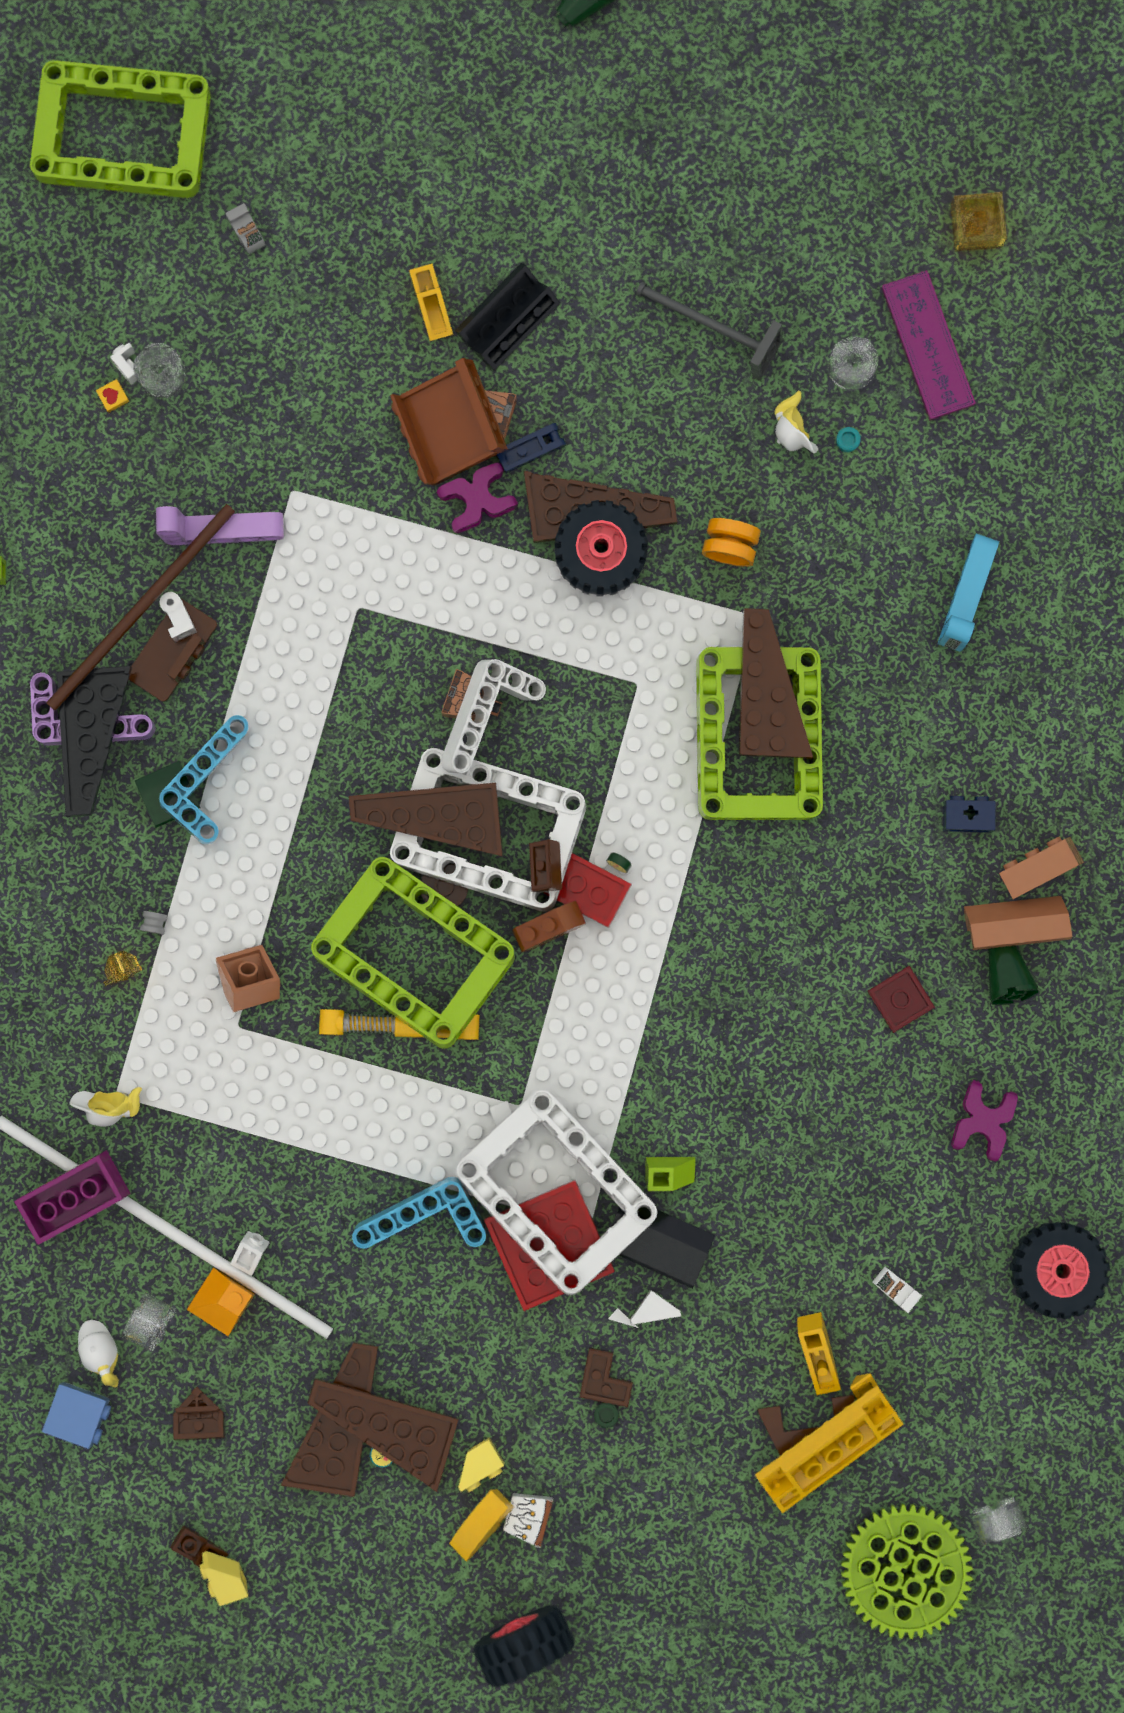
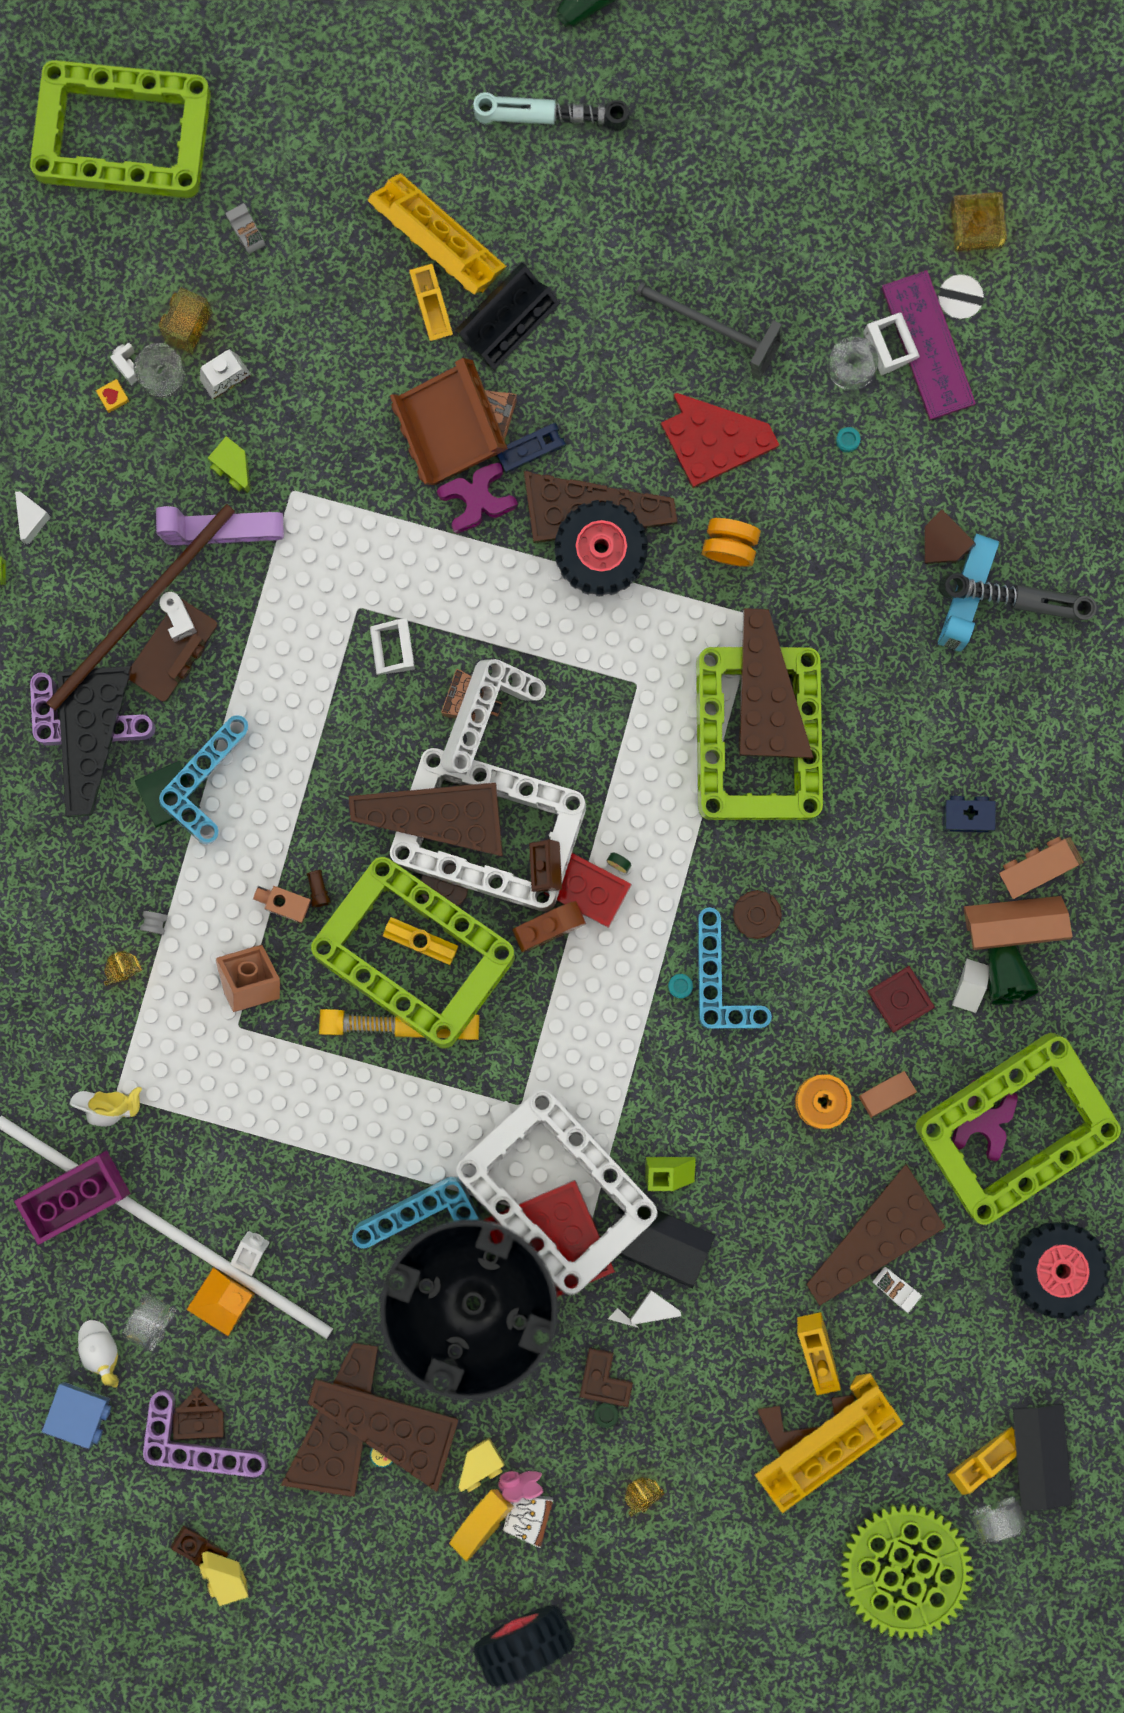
hair [775,391,818,453] -> none
none -> white slope [15,491,51,544]
none -> lavender beam [143,1390,267,1477]
none -> clear yellow brick [159,287,213,355]
none -> white torso [200,349,251,400]
none -> lime slope [208,436,250,493]
none -> nougat torso [253,886,311,924]
none -> reddish brown pin [306,870,331,908]
none -> yellow slope [367,173,507,295]
none -> white tile [370,618,415,675]
none -> black piece [379,1219,558,1401]
none -> yellow piece [383,917,459,966]
none -> piece [473,93,629,131]
none -> bright pink plate [498,1471,543,1502]
none -> clear yellow piece [625,1477,665,1517]
none -> red wing [661,393,779,488]
none -> teal tile [668,974,693,999]
none -> medium azure beam [698,907,772,1029]
none -> reddish brown tile [733,890,782,939]
none -> light orange wheel [795,1075,852,1129]
none -> reddish brown wing [806,1164,946,1306]
none -> nougat slope [859,1071,917,1118]
none -> white tile [863,313,920,375]
none -> lime beam [916,1033,1121,1225]
none -> reddish brown slope [925,509,976,564]
none -> white sticker [938,274,984,319]
none -> piece [938,573,1097,621]
none -> yellow slope [948,1427,1017,1495]
none -> white slope [952,959,989,1013]
none -> black slope [1013,1403,1072,1511]

